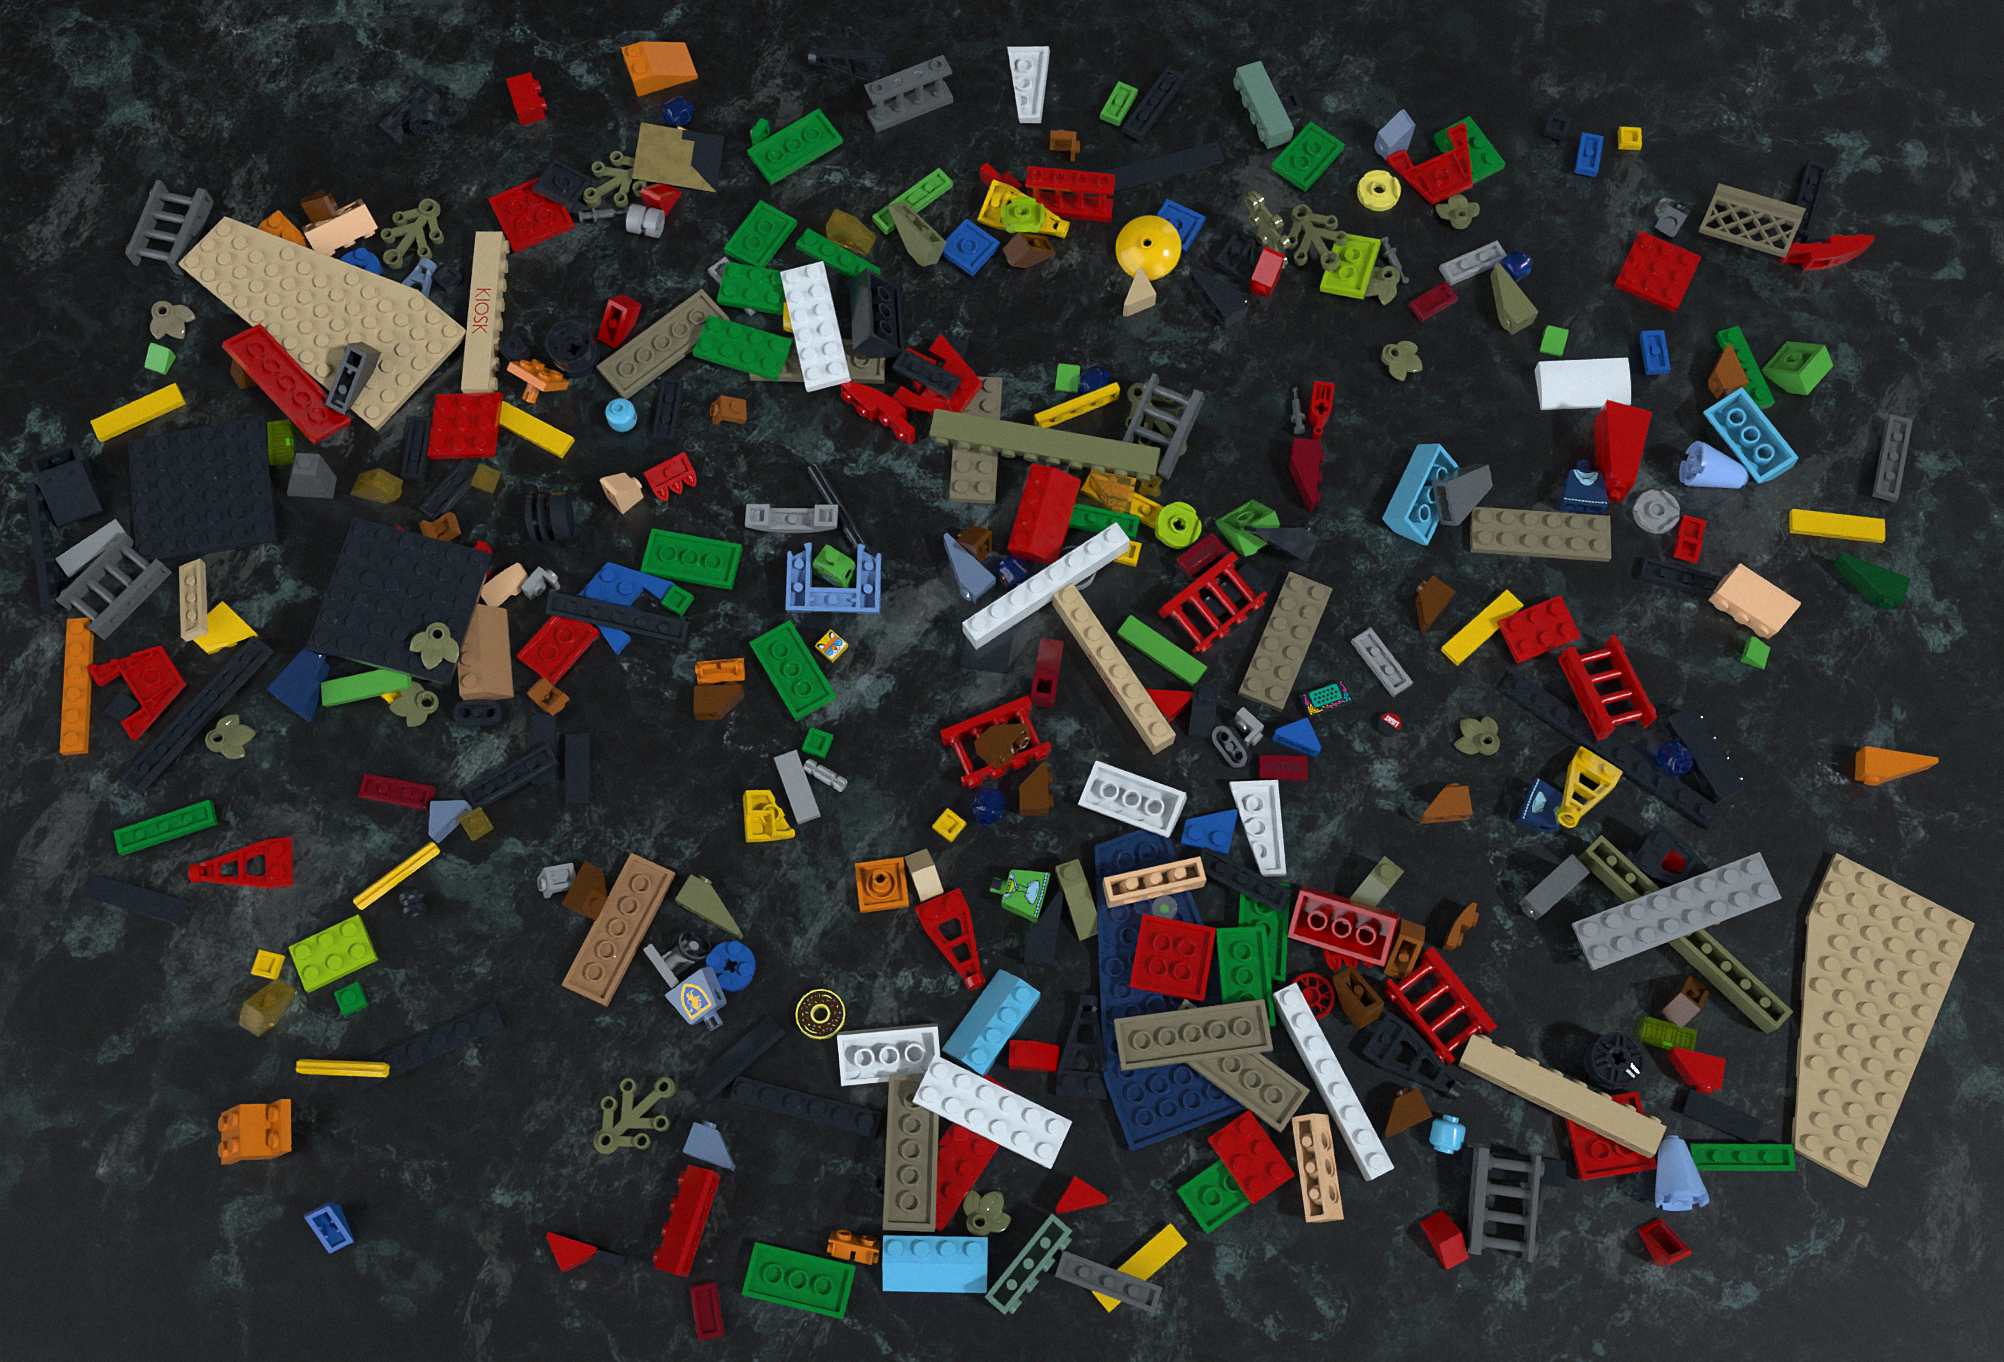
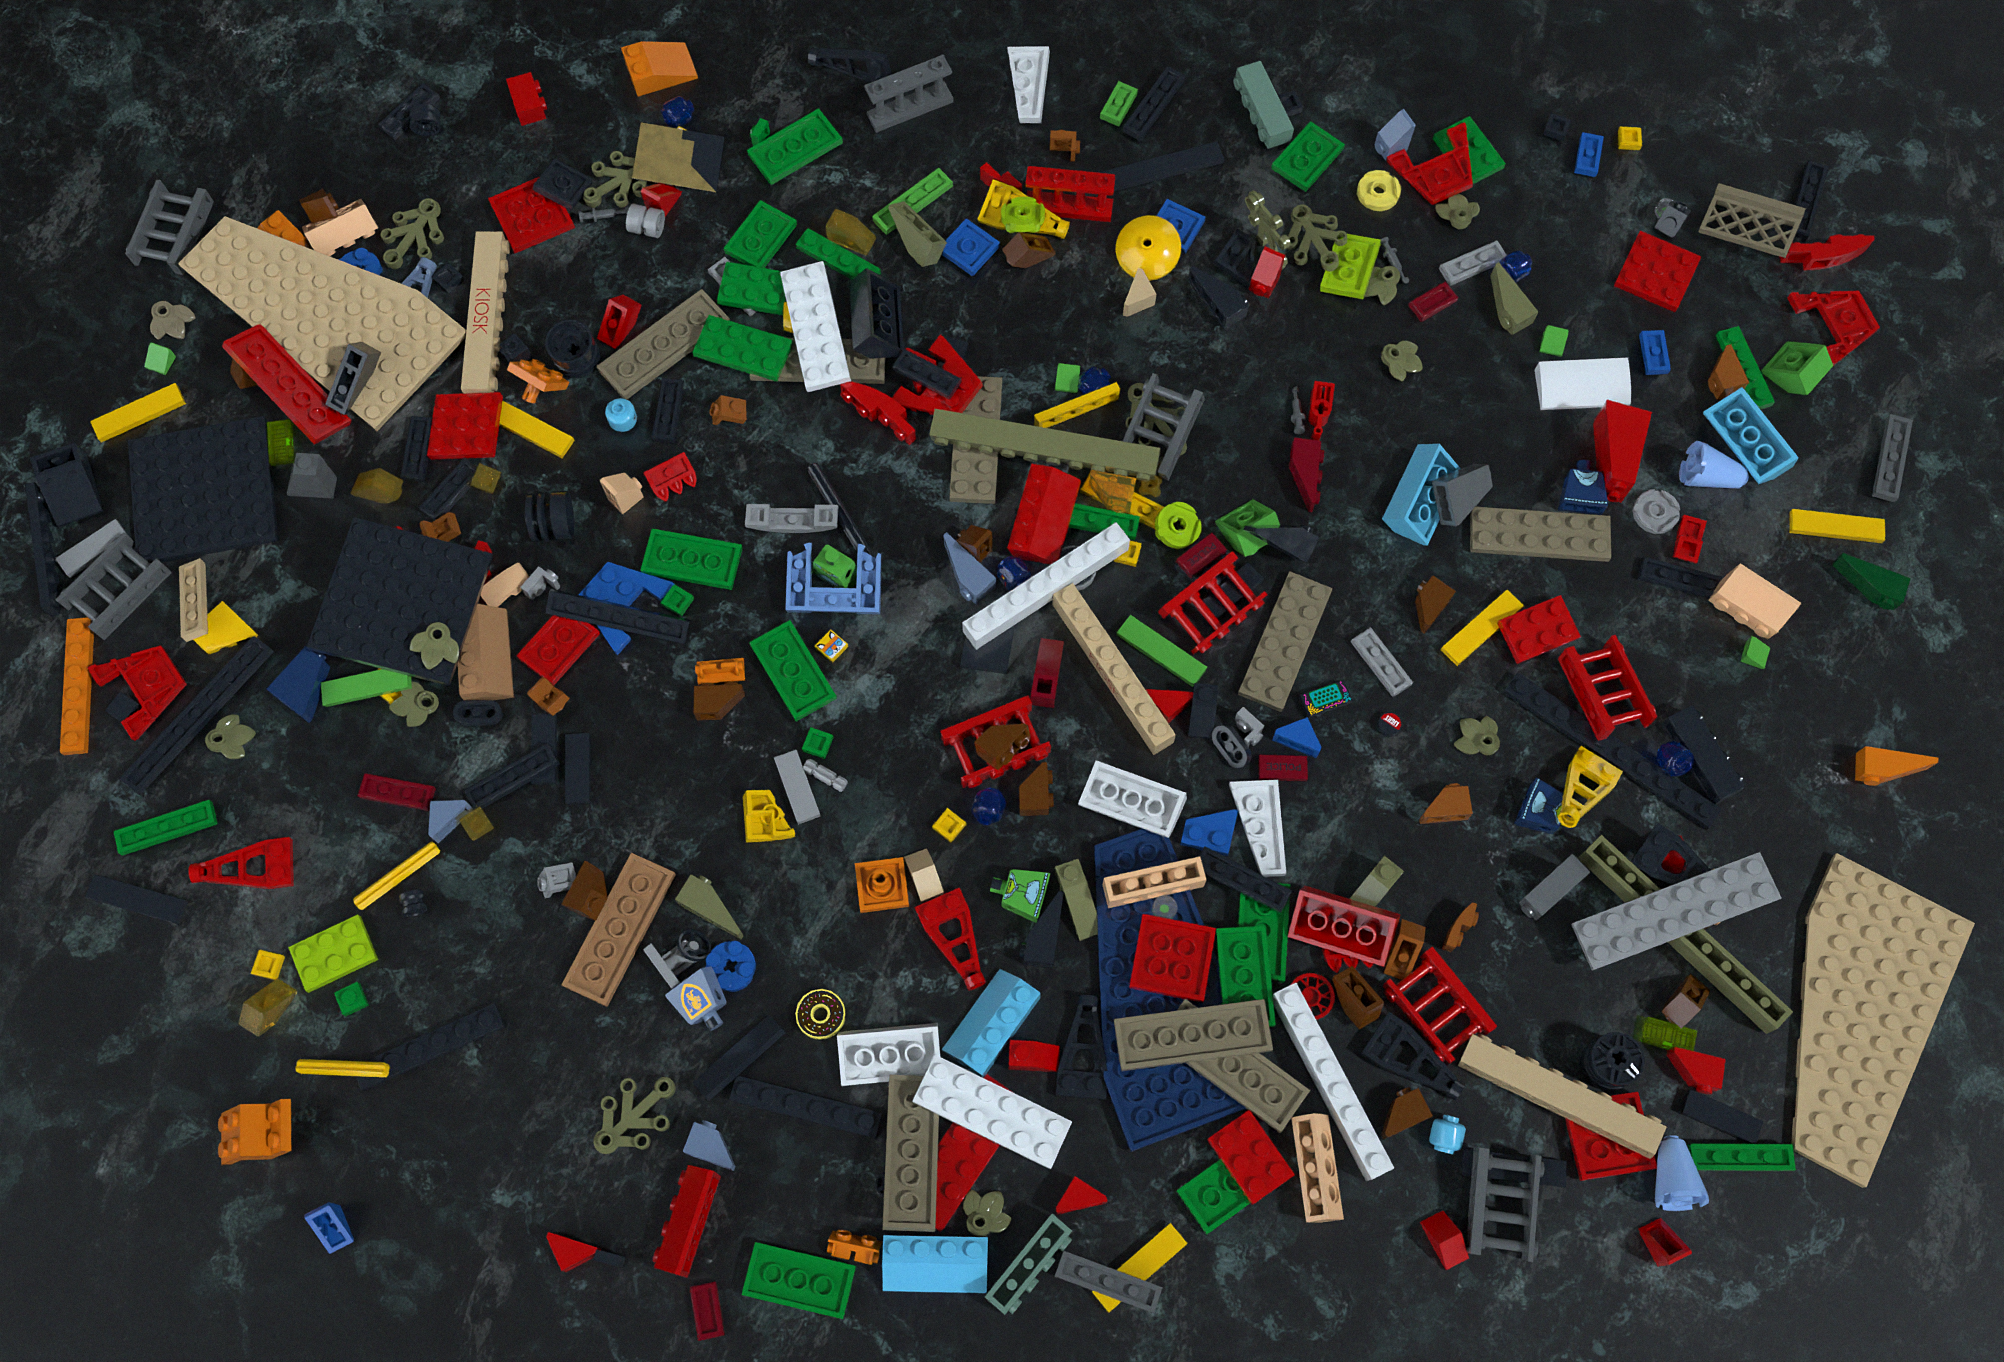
none -> red wing [1787,291,1880,366]

